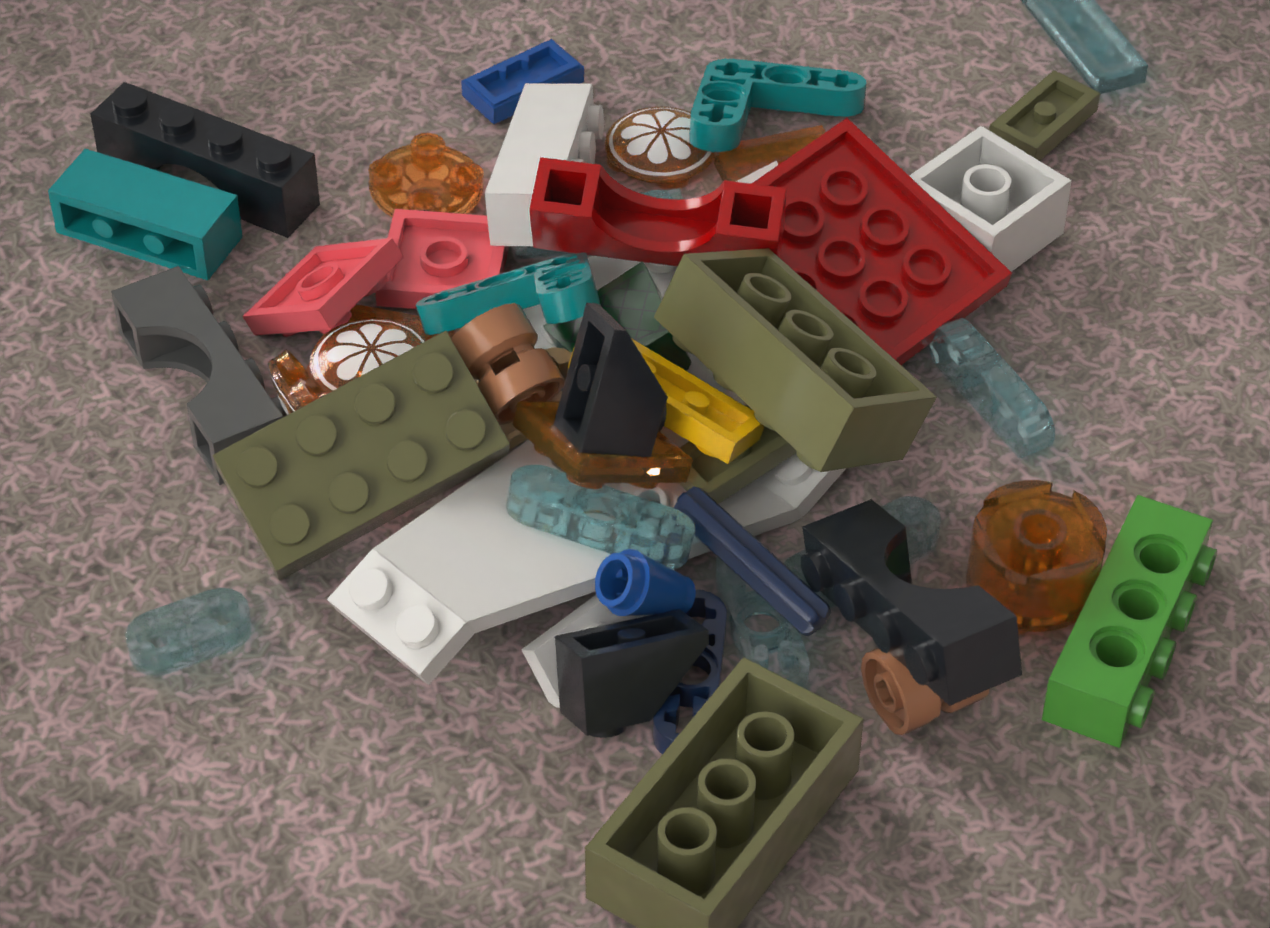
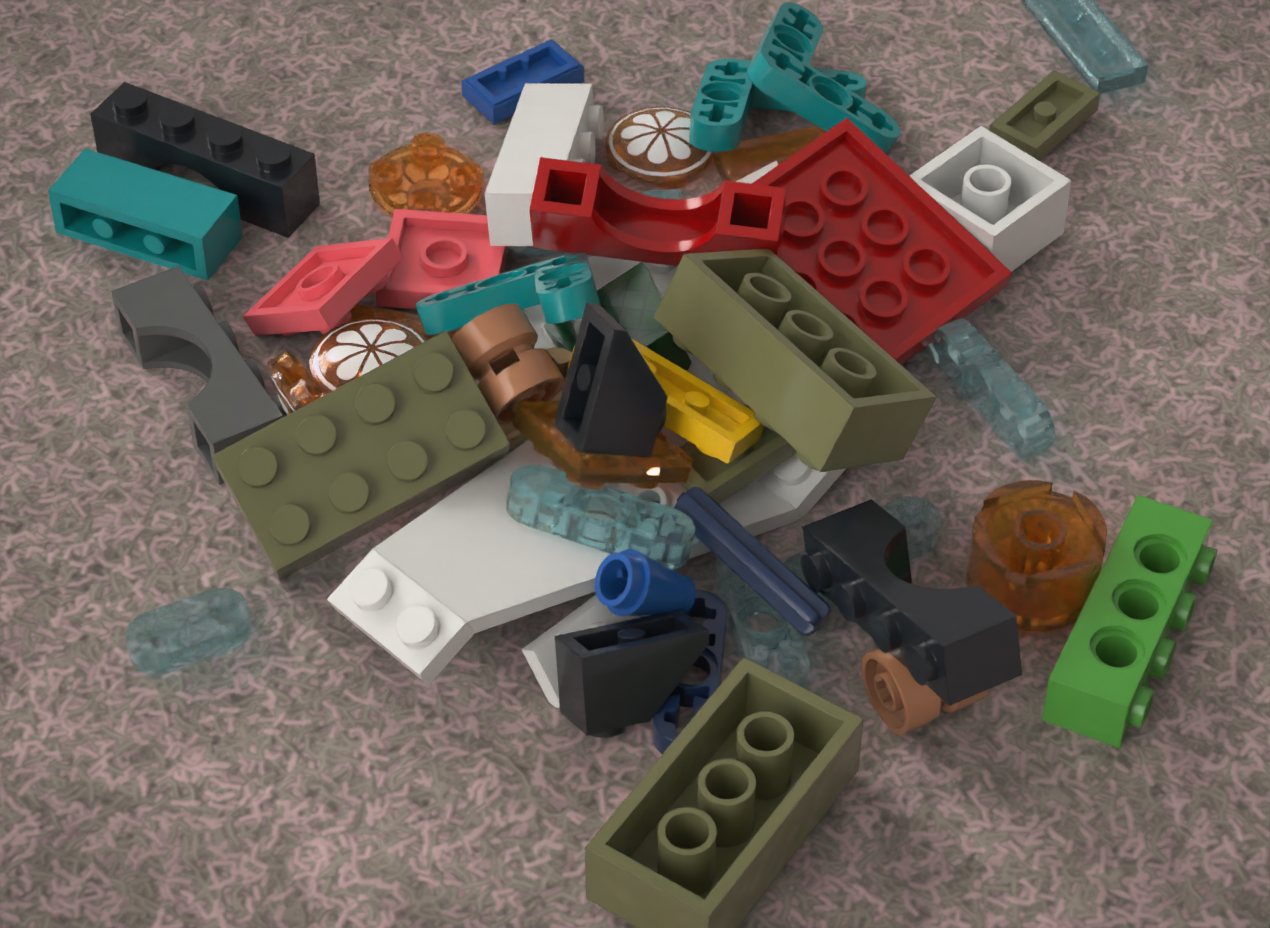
none -> teal beam [747,2,901,154]

